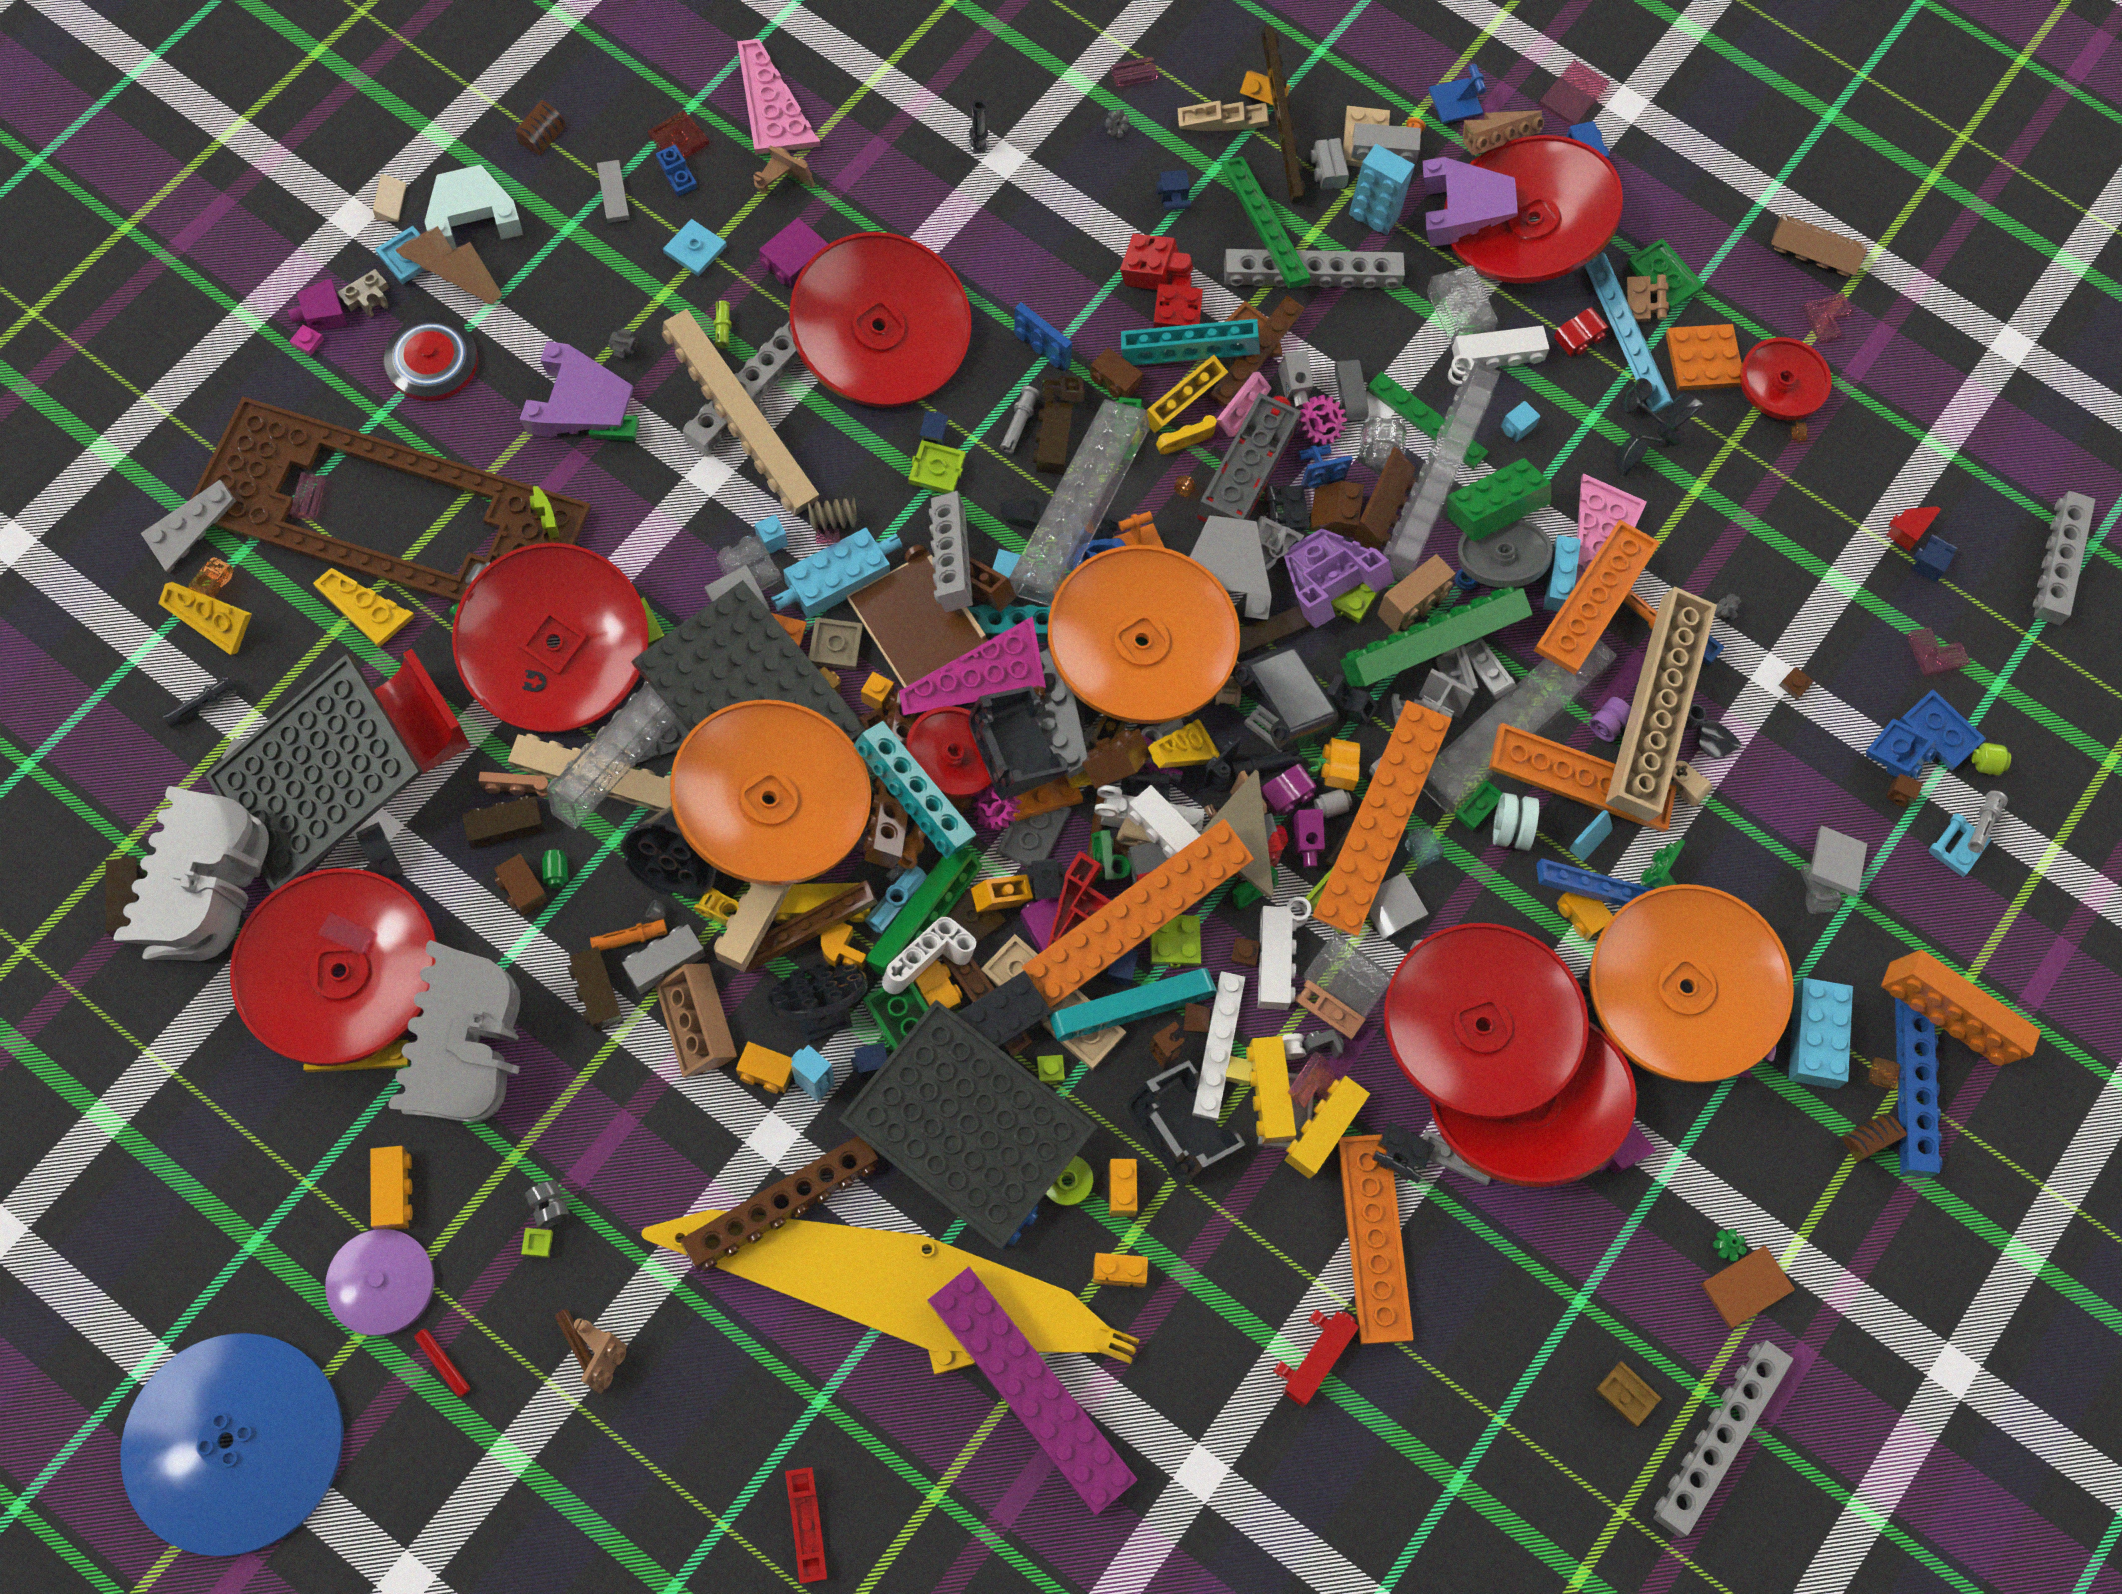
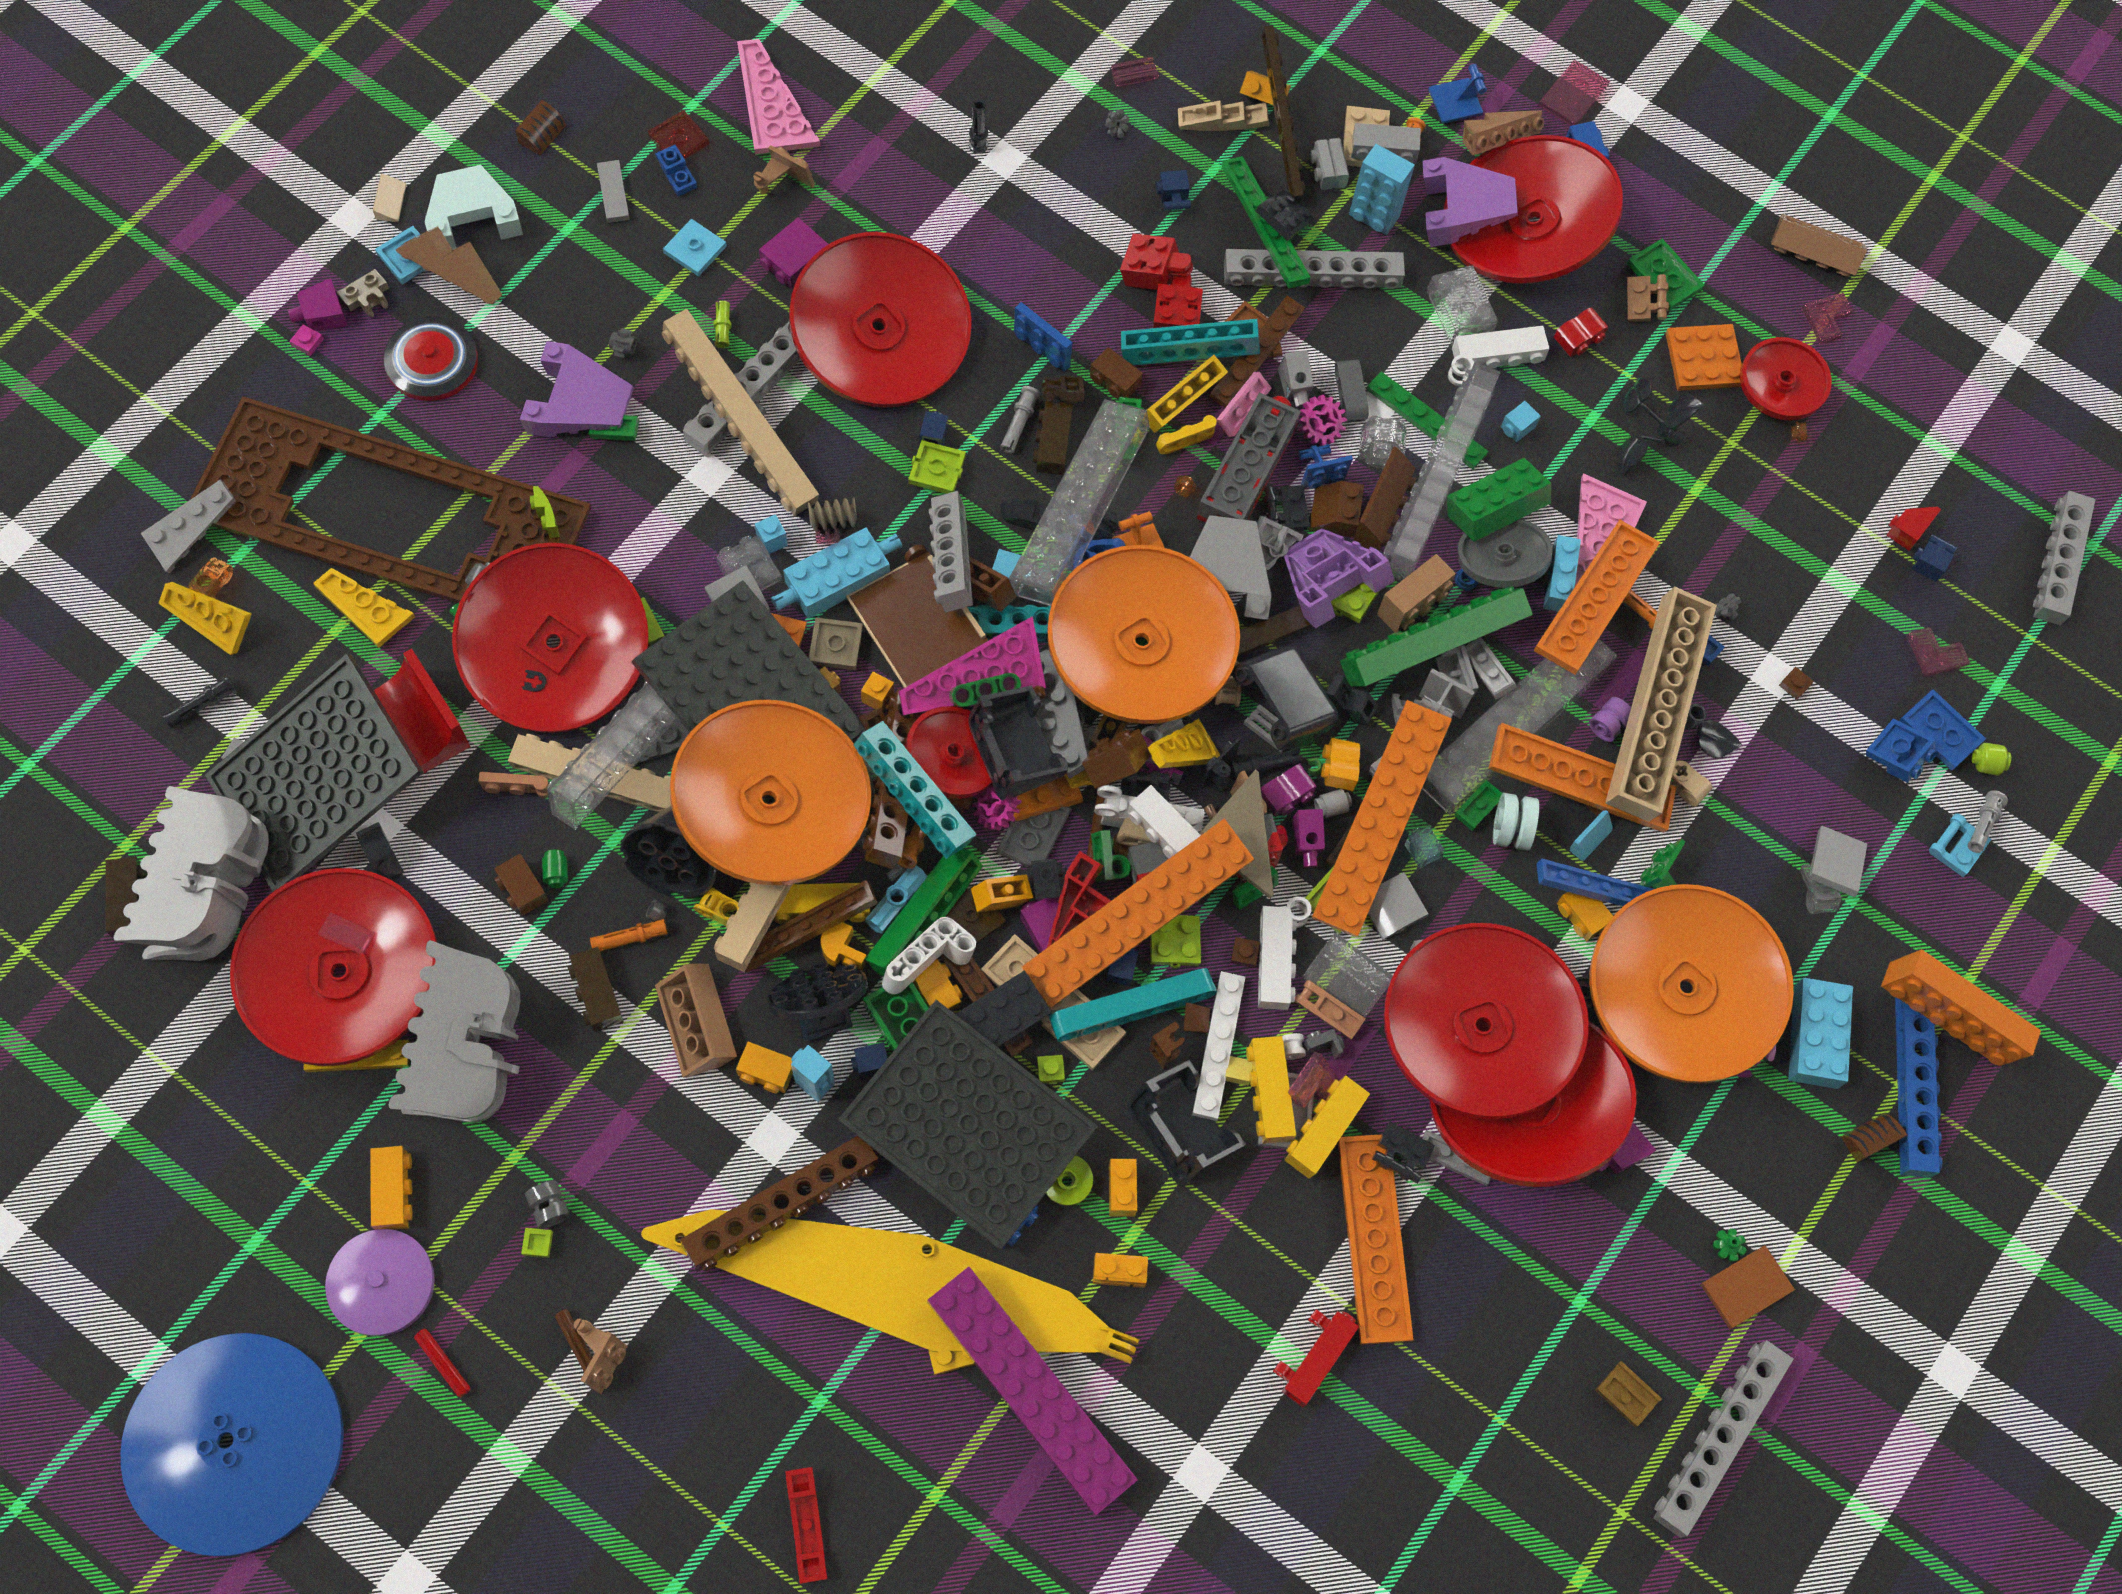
clear pink tile [290,472,326,520] -> none
dark brown brick [462,796,545,850] -> none
light grey brick [622,924,706,994] -> none
medium azure tile [1584,252,1673,413] -> none
clear orange plate [1868,1057,1900,1090] -> none
reddish brown plate [1886,773,1923,808] -> none
none -> green beam [949,673,1021,707]
none -> black plate [1255,190,1315,241]

